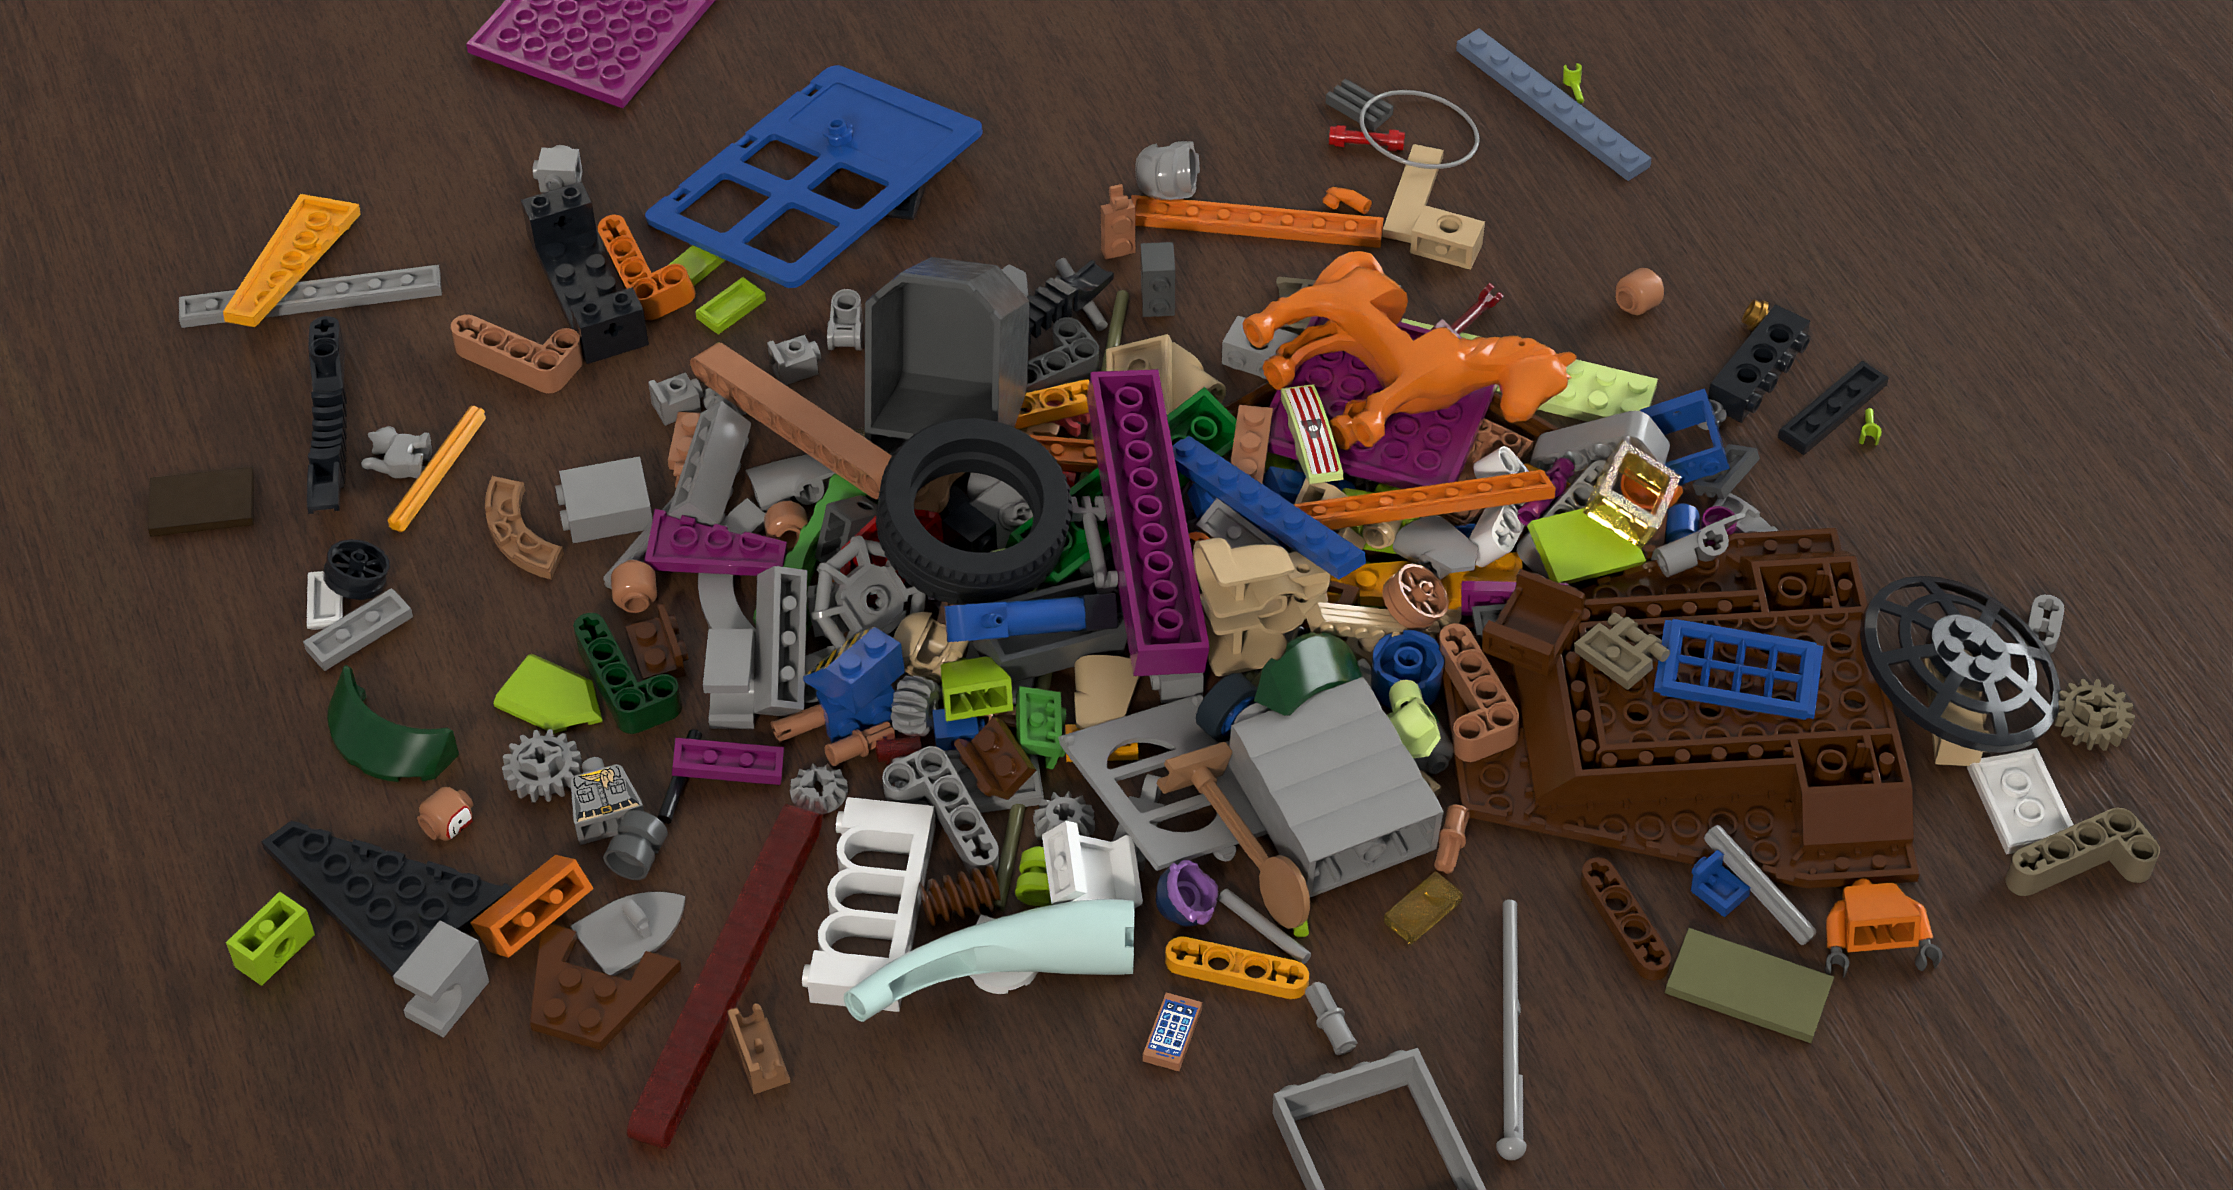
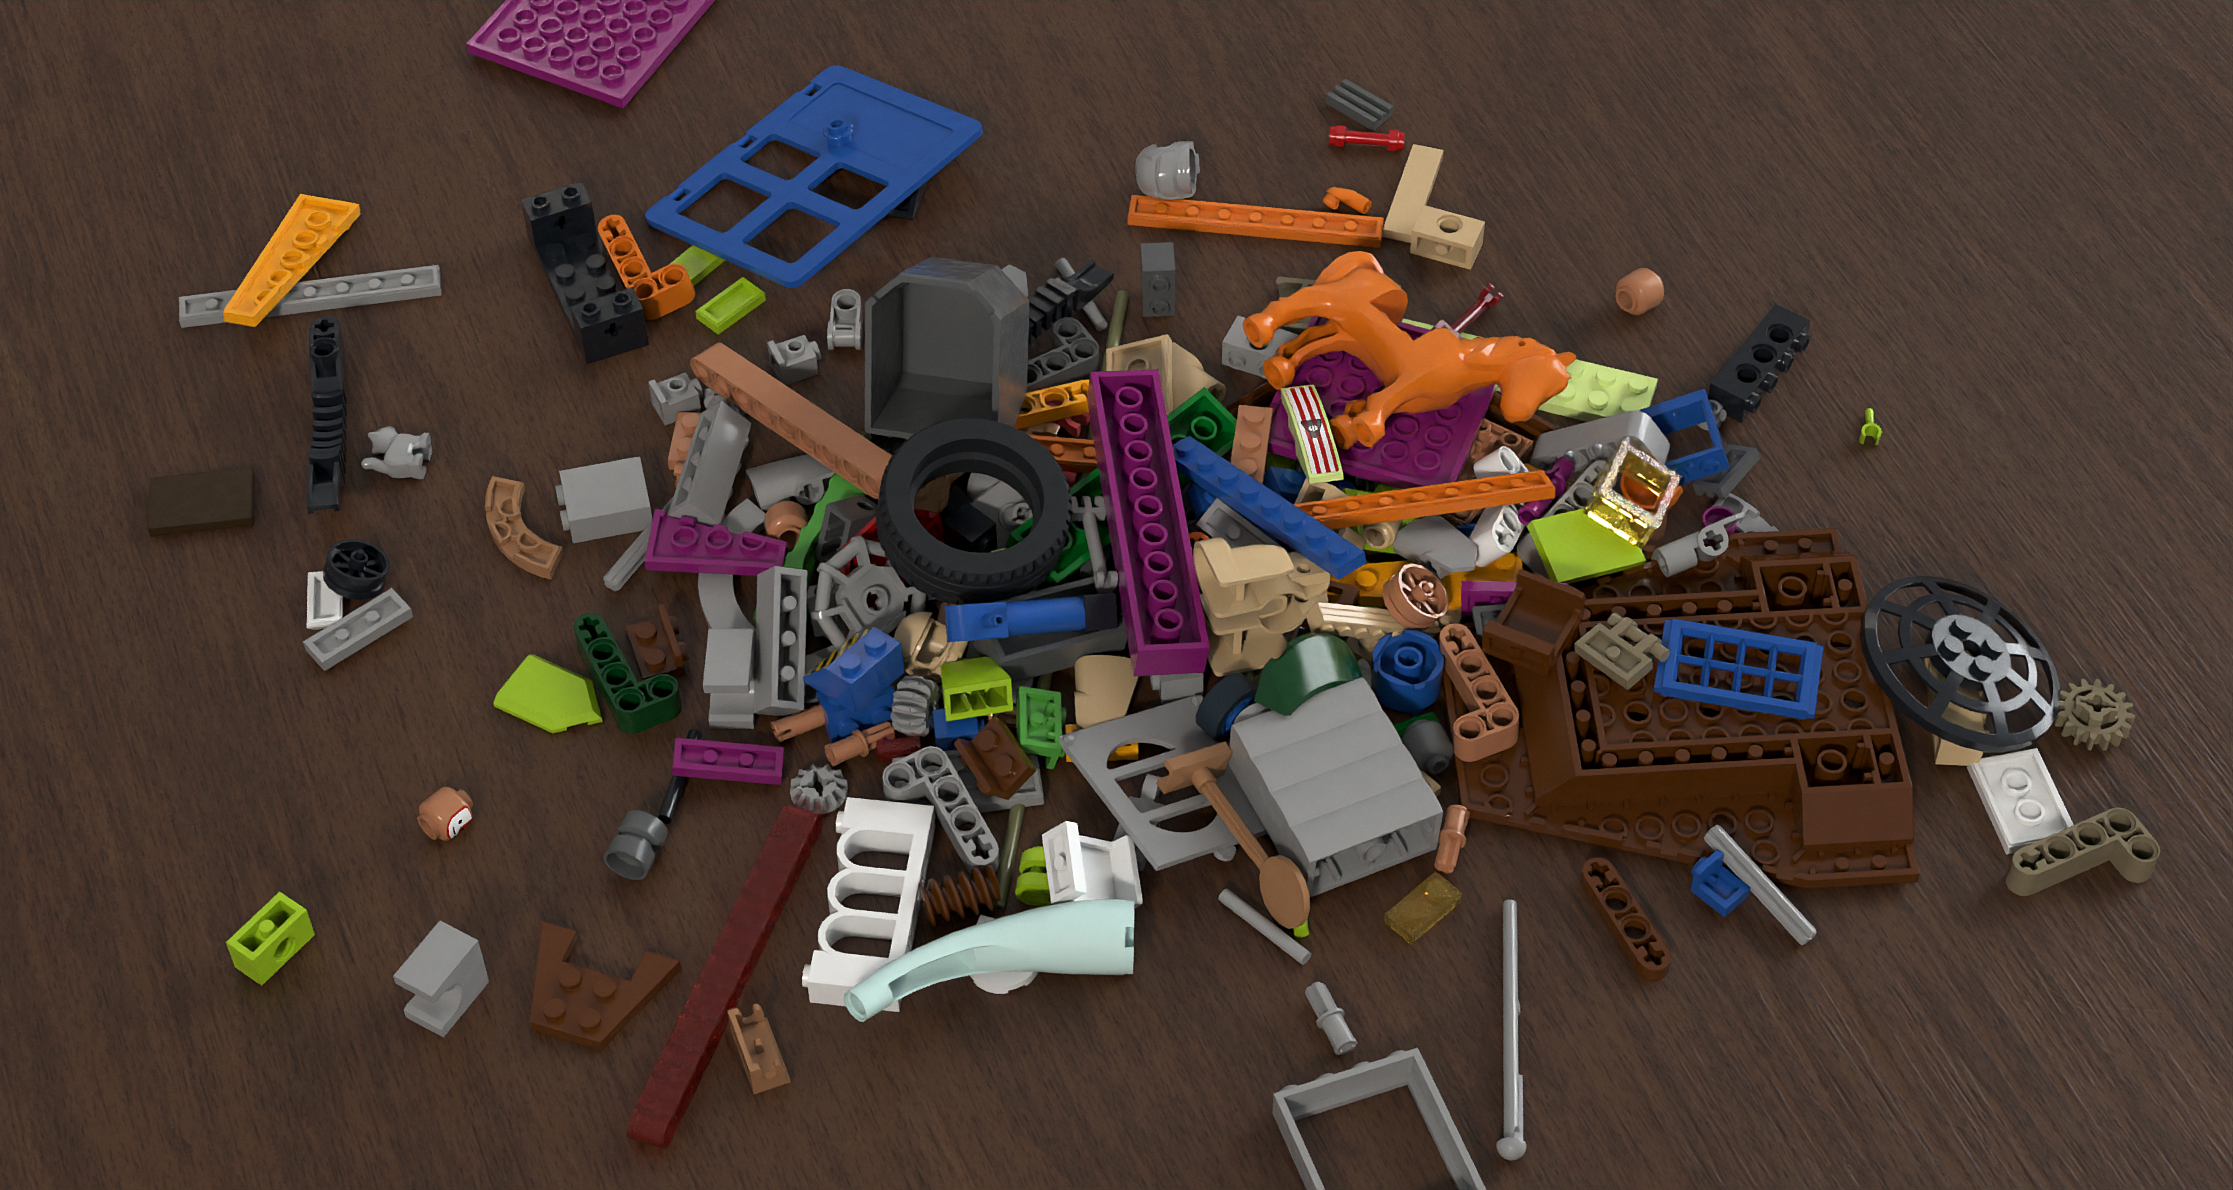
black wing [261,820,512,979] -> none
dark green windscreen [327,665,459,782] -> none
light orange axle [388,405,486,532] -> none
nougat beam [450,315,584,393] -> none
orange brick [470,855,594,958] -> none
light grey gear [502,729,582,802] -> none
light grey brick [533,145,583,192] -> none
light grey shield [570,892,686,976] -> none
light grey torso [571,757,644,845] -> none
nougat head [611,560,657,613] -> none
light grey gear [1033,791,1095,840] -> none
nougat plate [1101,184,1136,260] -> none
tile [1143,992,1202,1071] -> none
medium lavender hair [1155,860,1218,926] -> none
light orange beam [1165,937,1309,999] -> none
light grey piece [1359,90,1479,169] -> none
yellowish green panel [1387,680,1441,758] -> none
sand blue plate [1456,28,1652,181] -> none
lime hand [1563,63,1584,104] -> none
blue brick [1665,503,1700,544] -> none
olive tile [1665,928,1834,1043] -> none
pearl gold plate [1742,299,1770,331] -> none
black tile [1778,360,1889,455] -> none
orange torso [1824,878,1943,978] -> none
light grey beam [2024,594,2064,655] -> none

